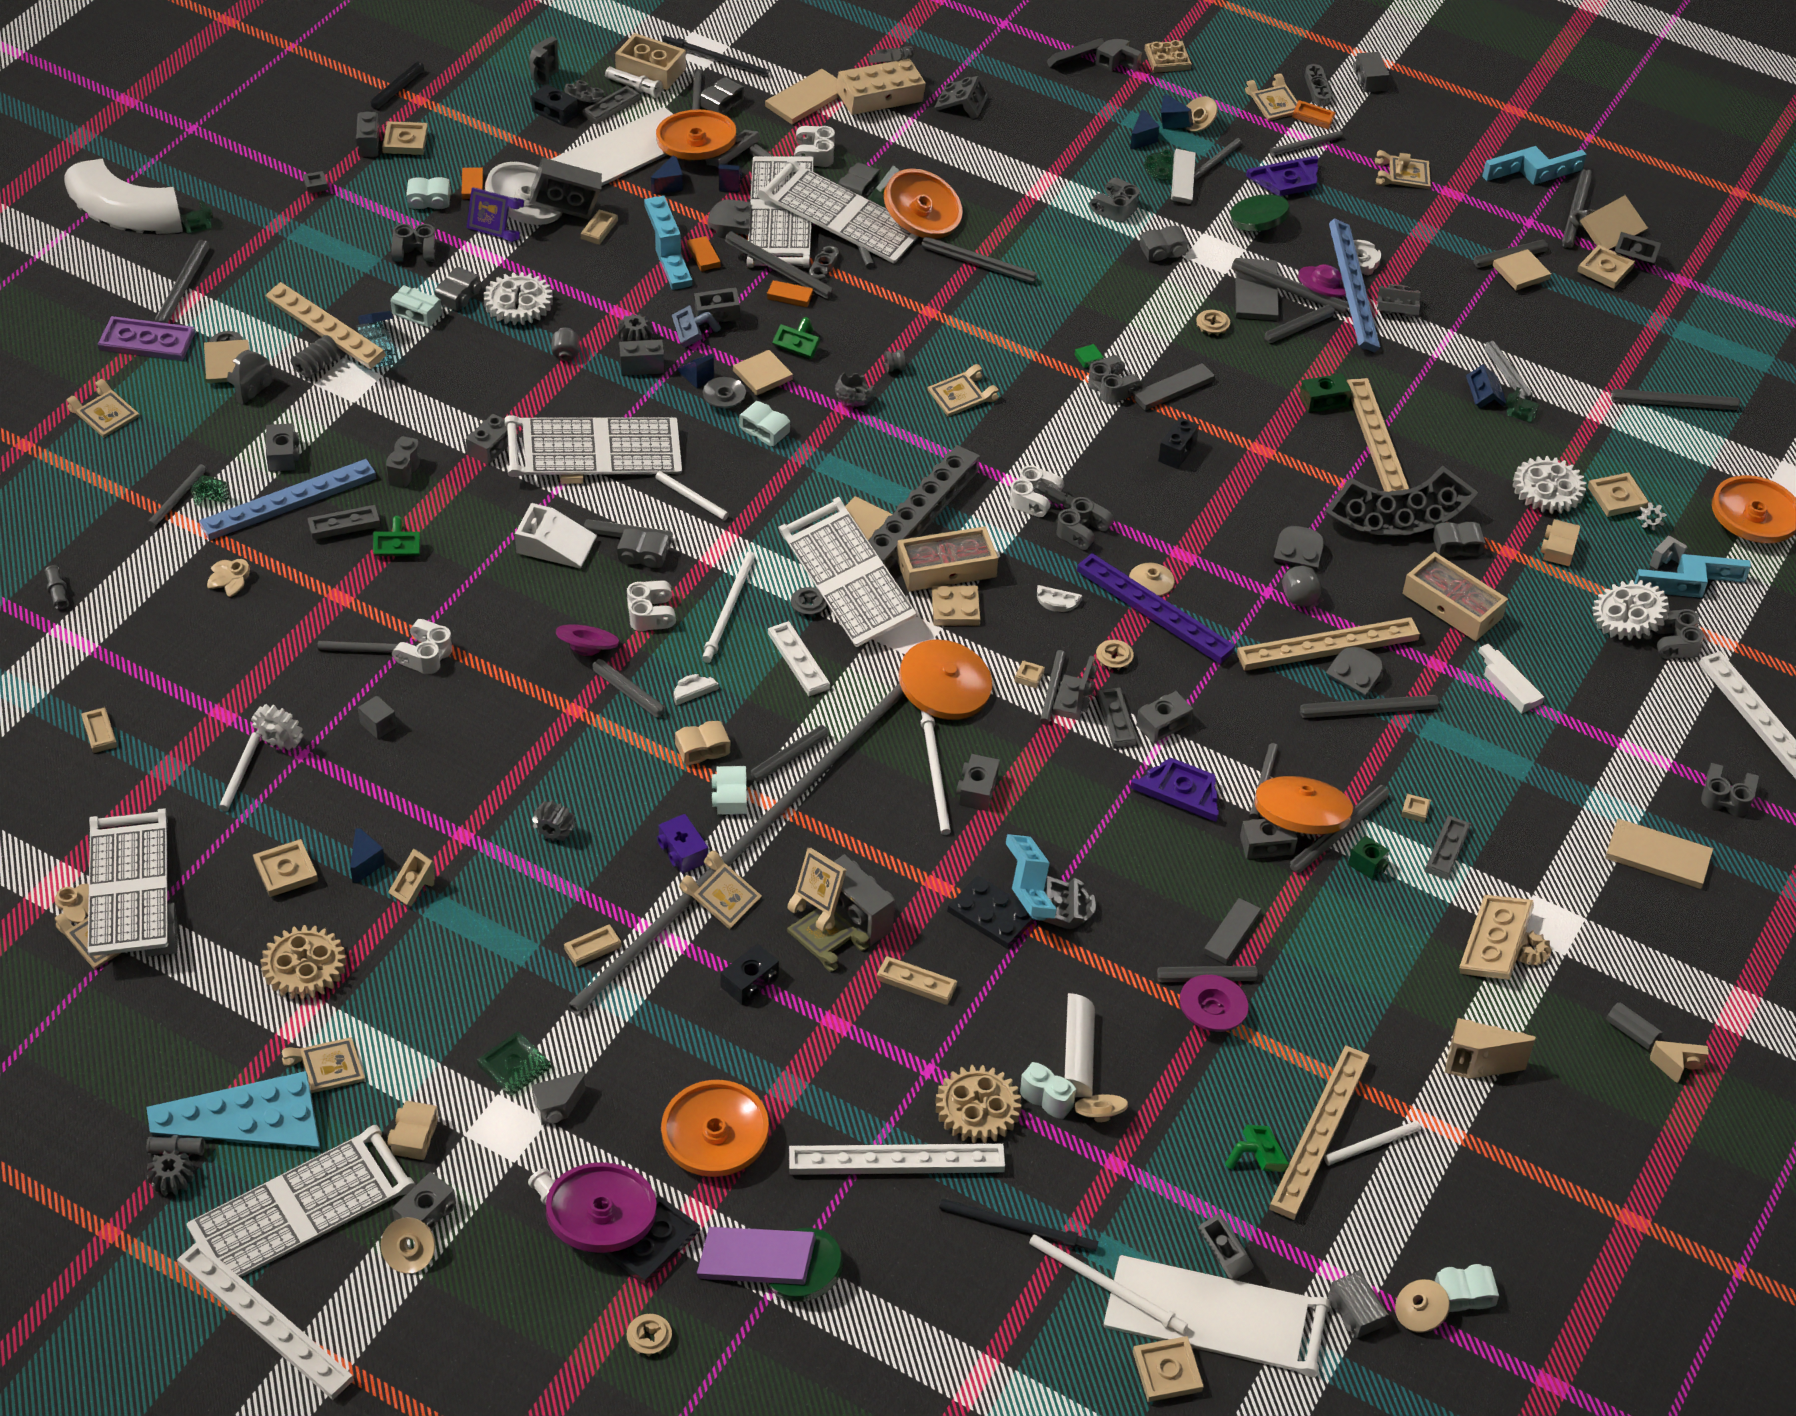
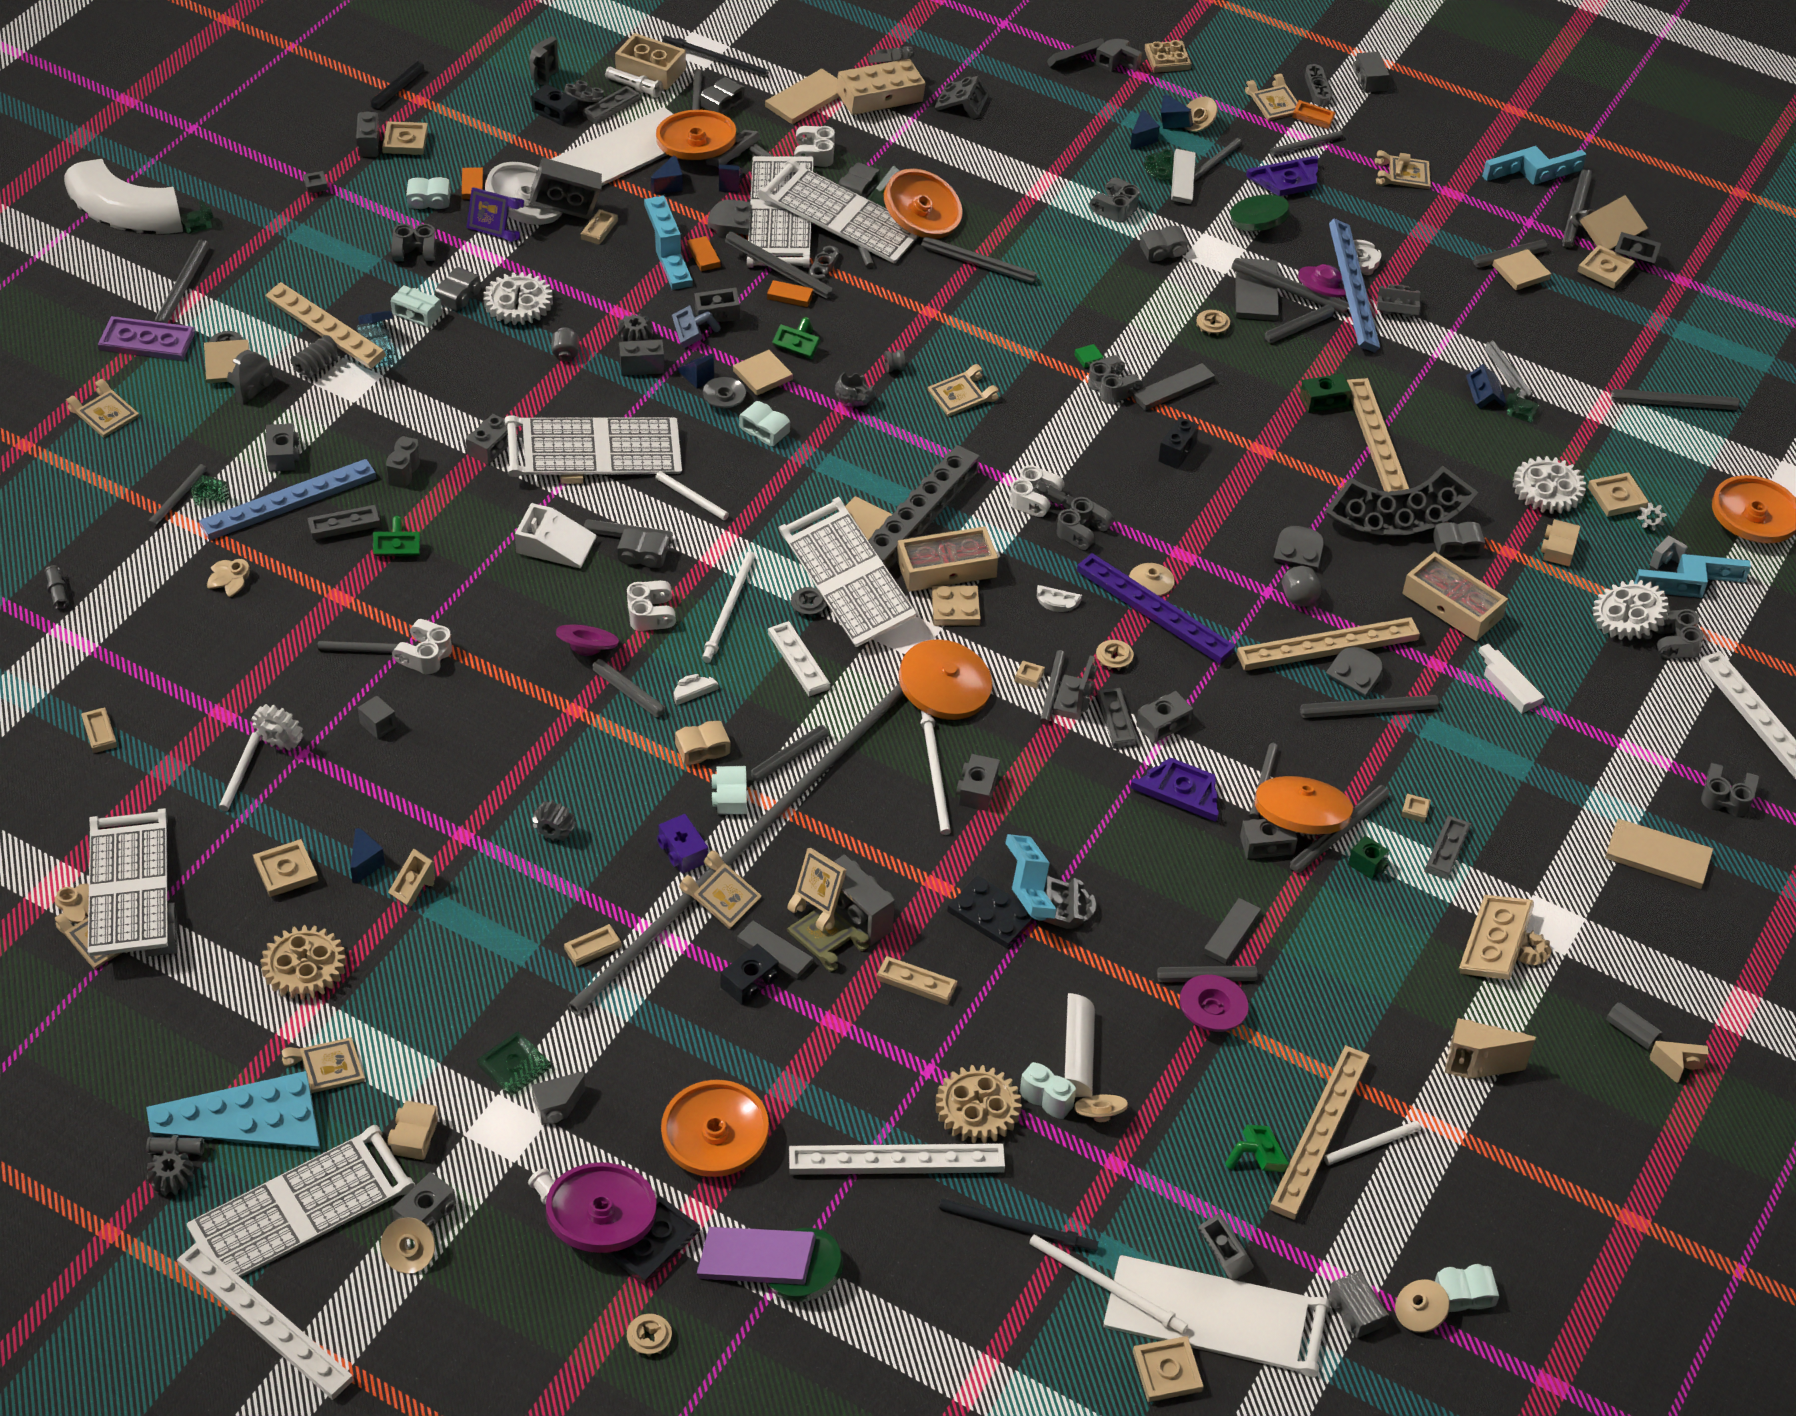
none -> dark grey tile [737,921,813,979]

